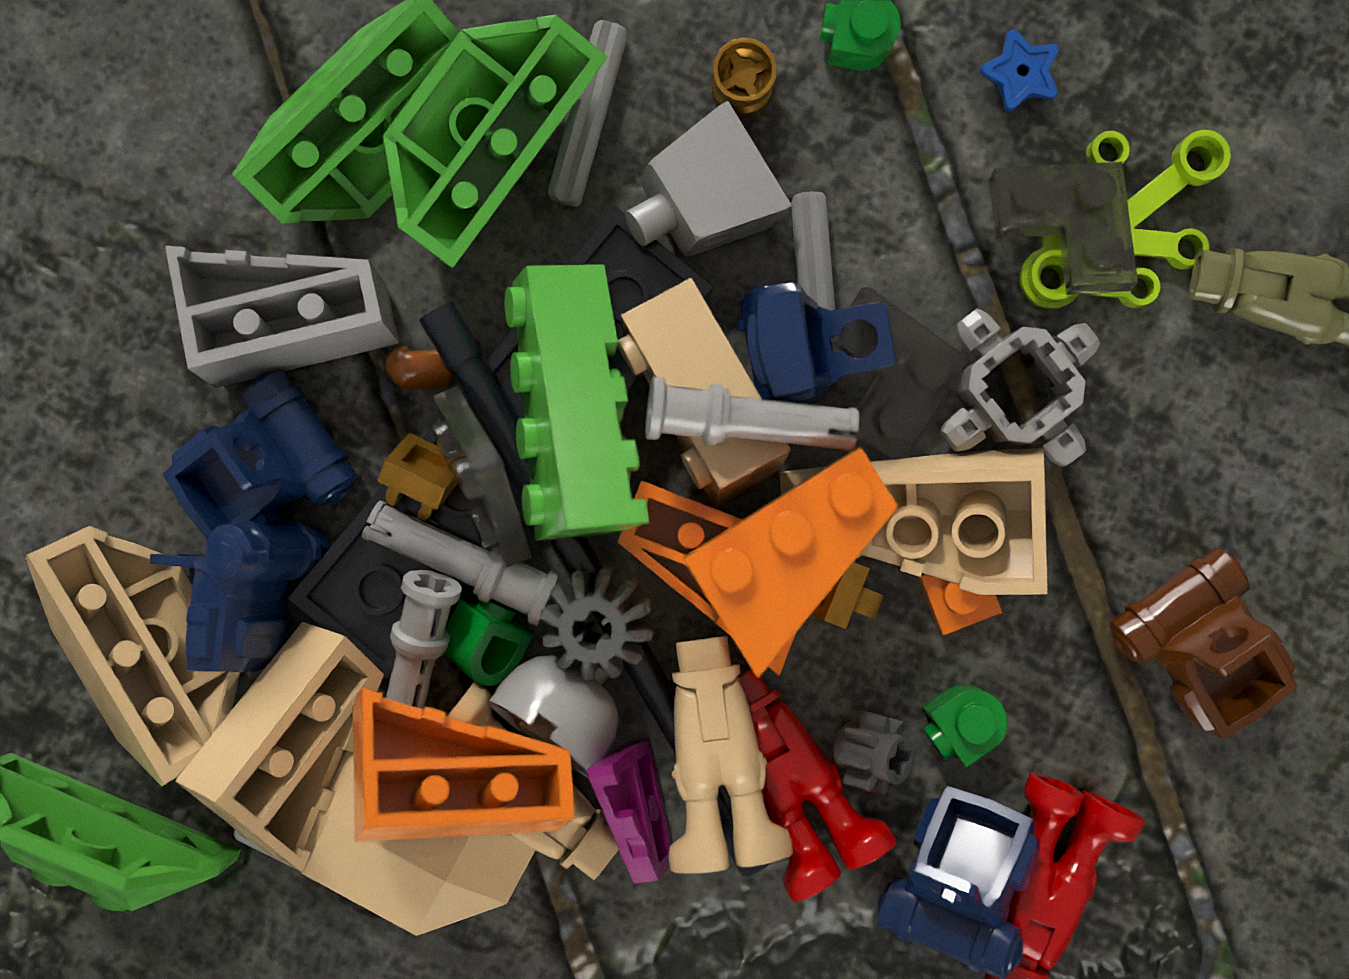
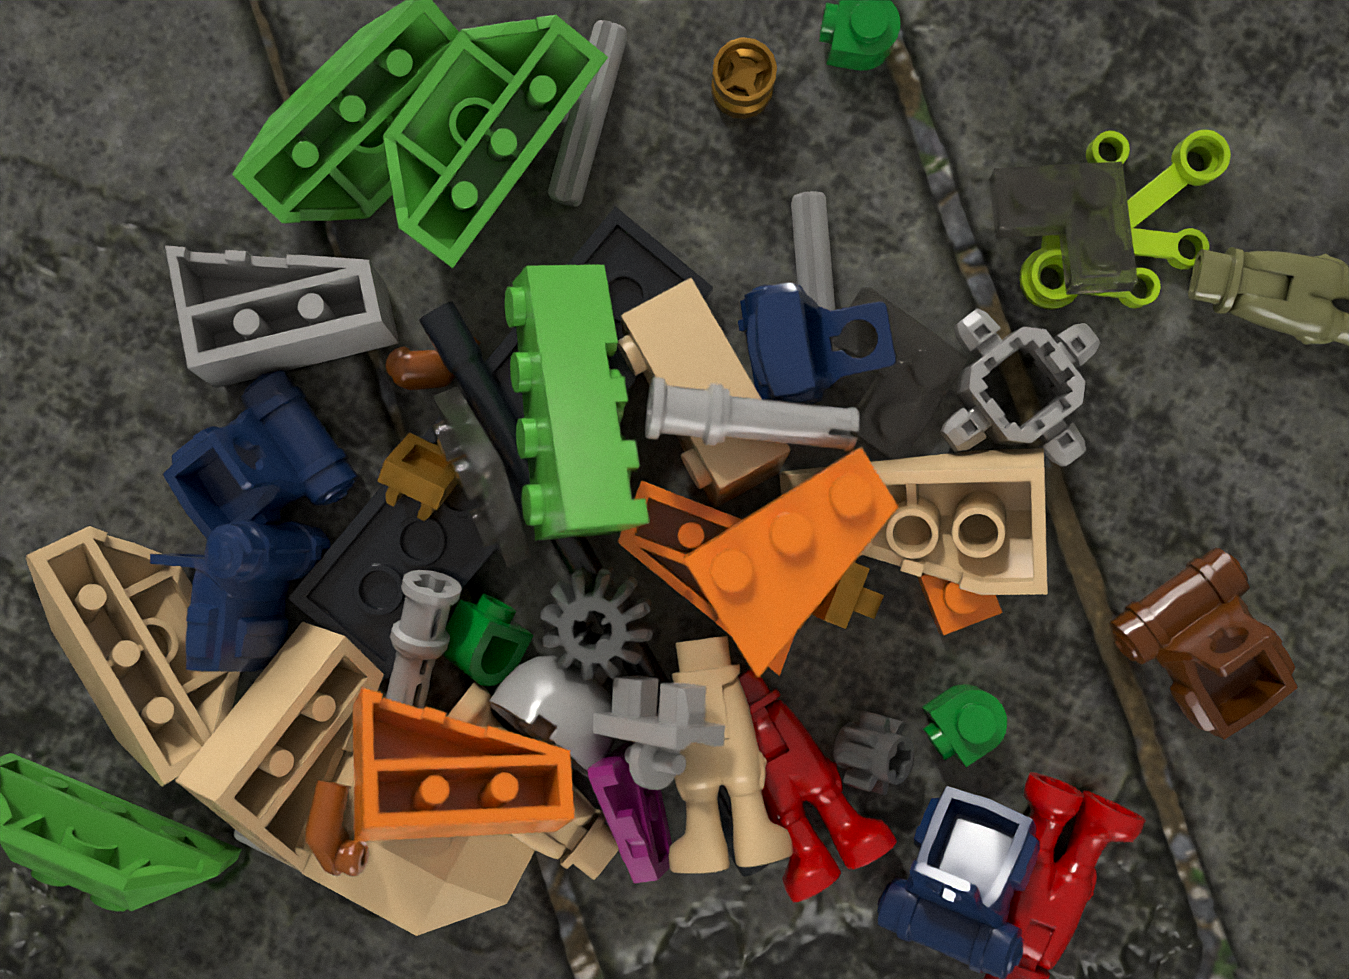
light grey pin [362,500,561,626] -> none
light grey torso [625,101,792,256] -> none
blue plate [979,30,1059,112] -> none
none -> dark orange arm [305,780,369,877]
none -> light grey hips [593,676,725,790]

